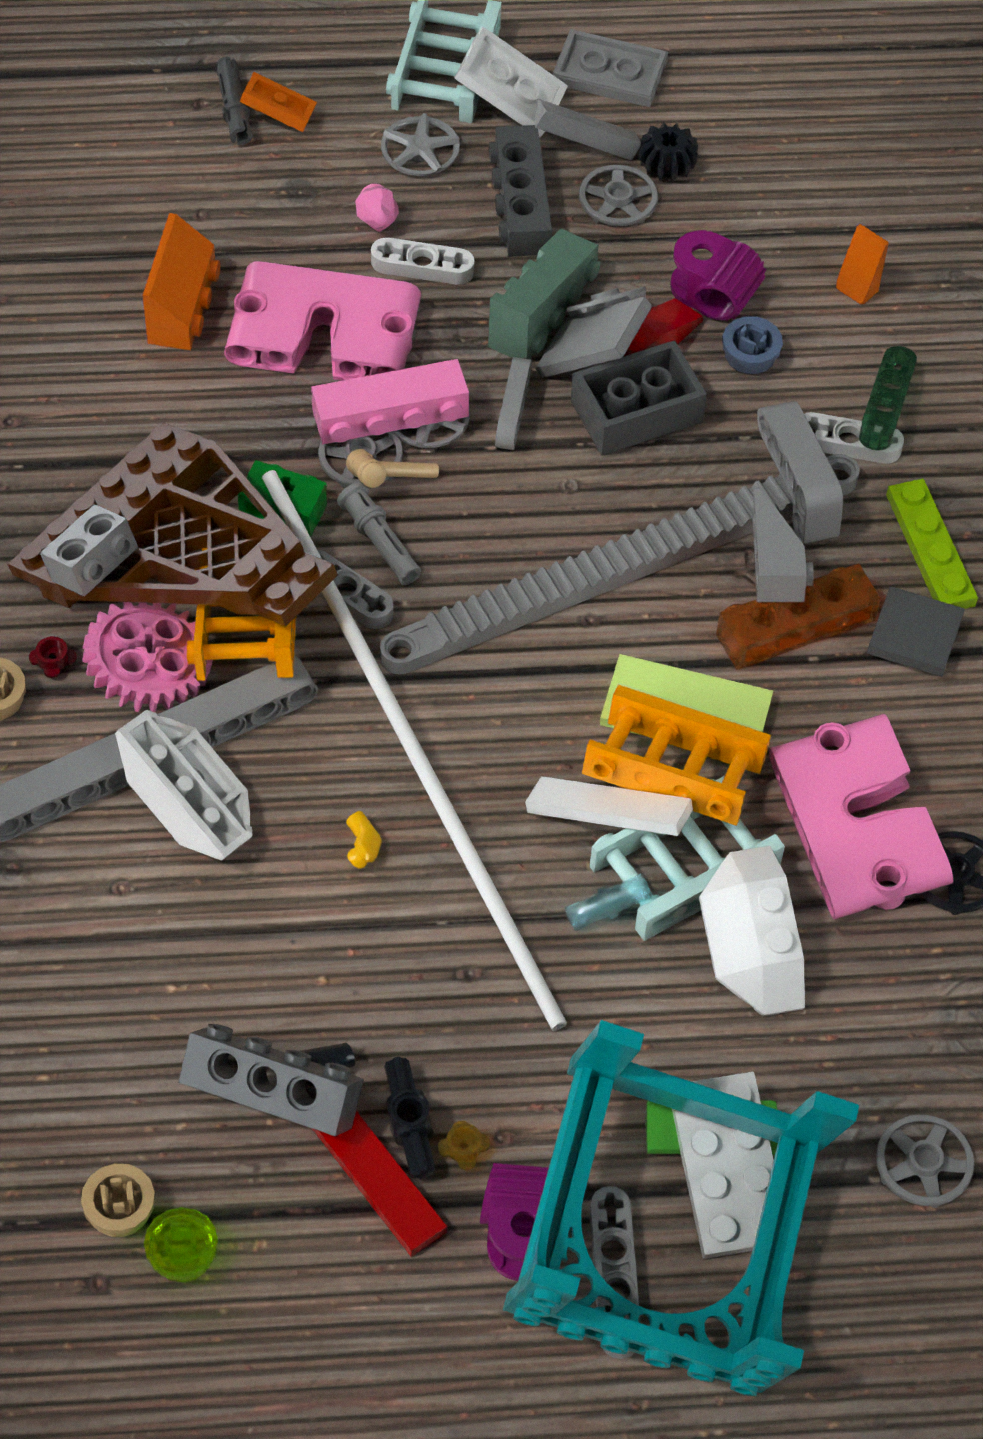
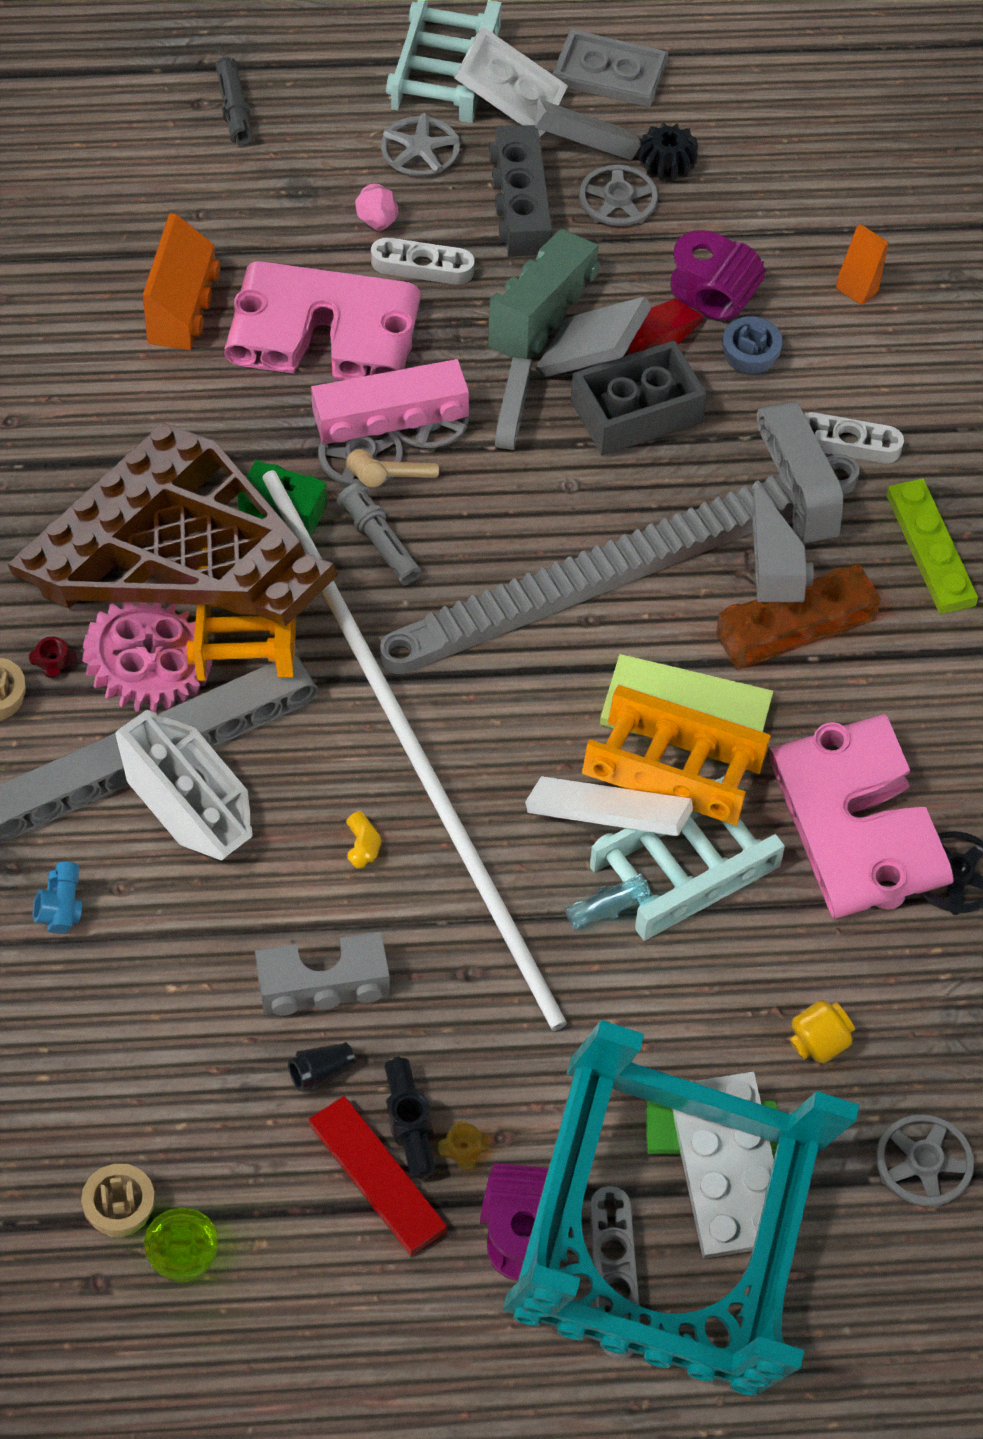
light grey brick [40,504,138,596] -> none
dark grey brick [178,1024,364,1136] -> none
orange plate [240,72,317,132] -> none
light grey beam [318,550,393,629] -> none
light grey wheel [566,286,647,316] -> none
white wedge [699,846,805,1016] -> none
clear green beam [859,346,917,451] -> none
dark grey tile [867,586,965,677] -> none
none -> dark azure plate [33,862,82,934]
none -> light grey arch [255,932,390,1016]
none -> yellow head [789,1000,855,1064]

